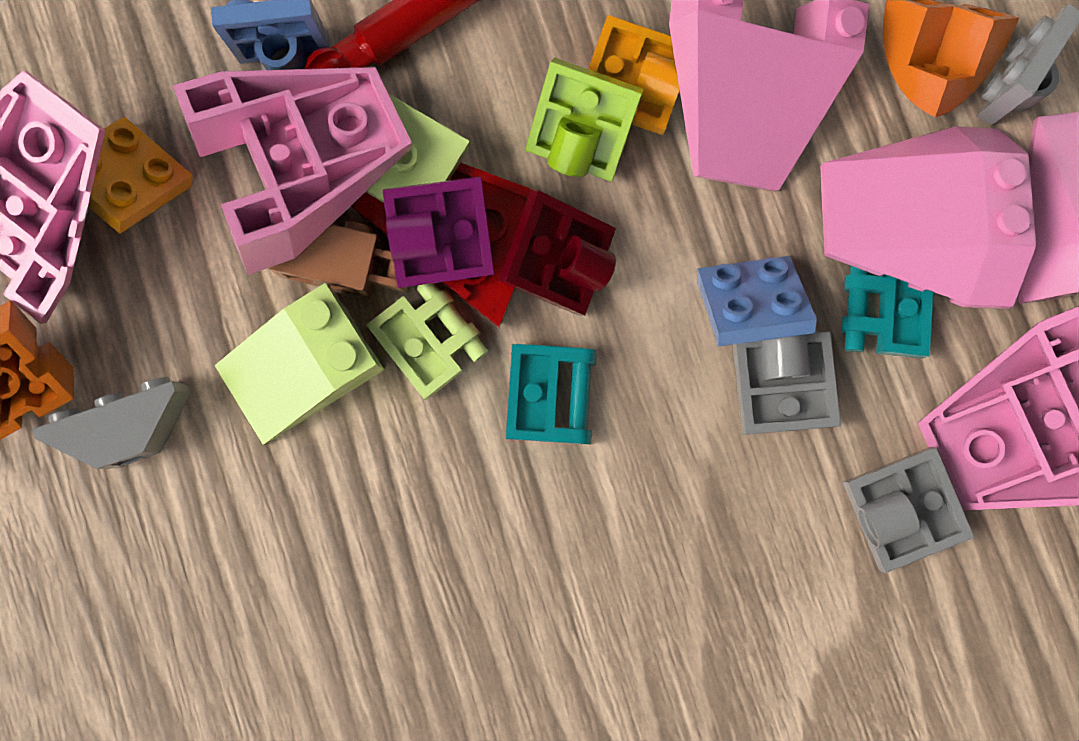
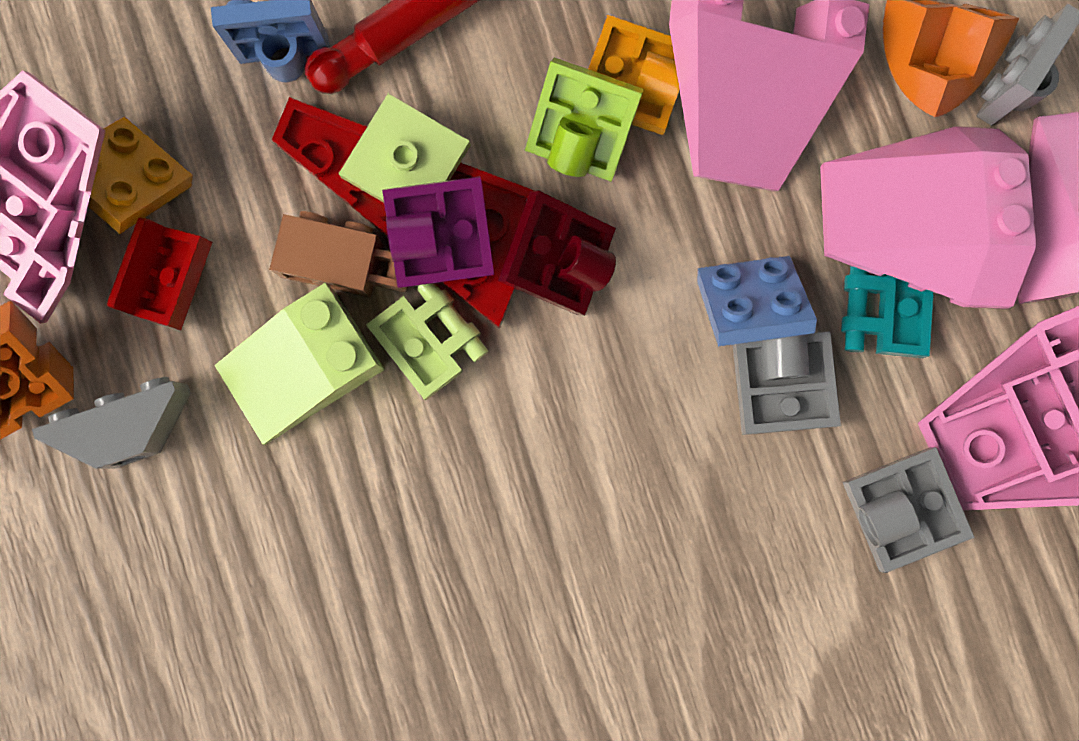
bright pink wedge [173,67,412,275] -> none
teal plate [506,344,597,445] -> none
none -> red bracket [107,217,213,331]

